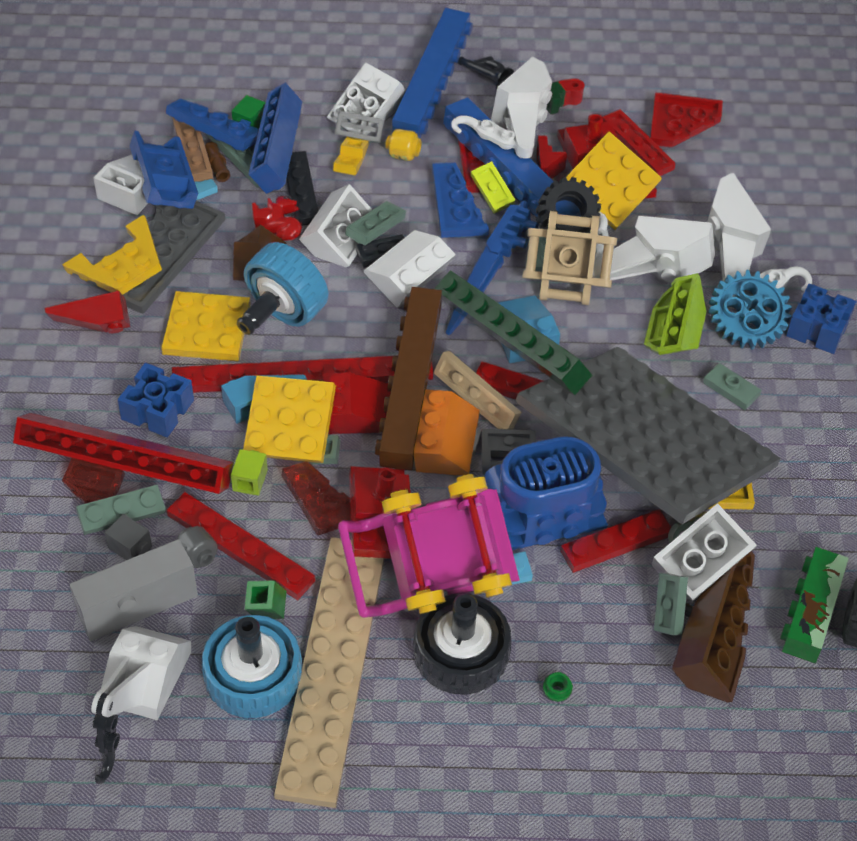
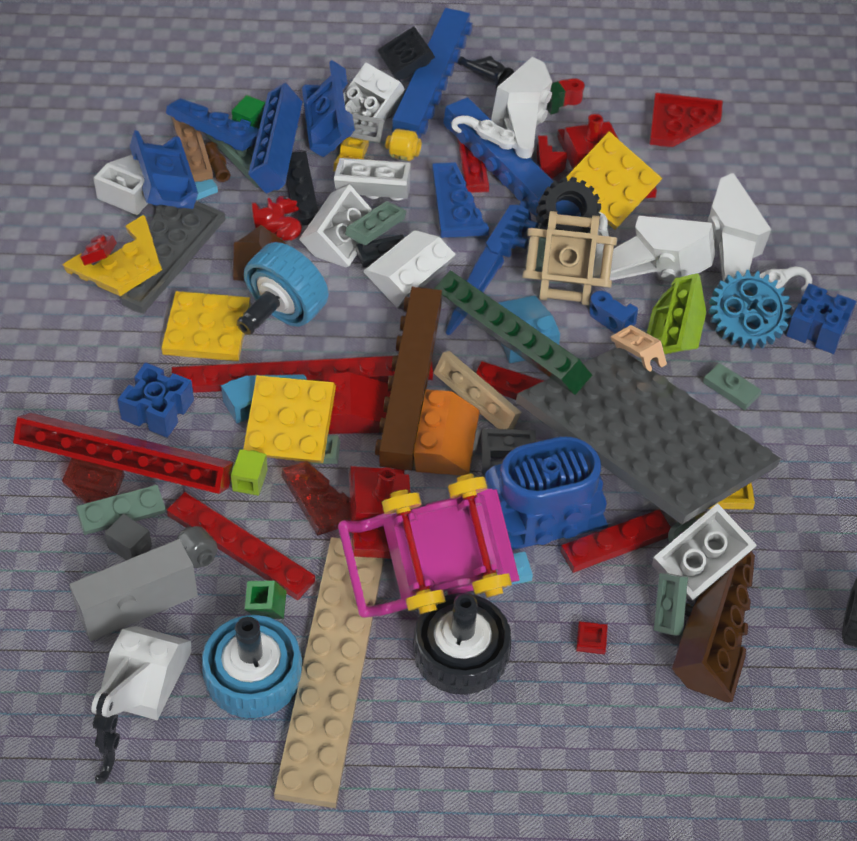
red slope [44,291,131,334] -> none
neon yellow plate [471,161,515,214] -> none
green plate [543,672,573,702] -> none
red plate [602,109,676,176] -> none
brick [780,547,849,664] -> none
none -> red plate [80,234,117,266]
none -> blue piece [302,60,355,158]
none -> white slope [334,158,411,200]
none -> black plate [377,26,435,81]
none -> red tile [576,621,608,655]
none -> blue leg [589,291,638,334]
none -> light nougat hinge [611,325,667,372]

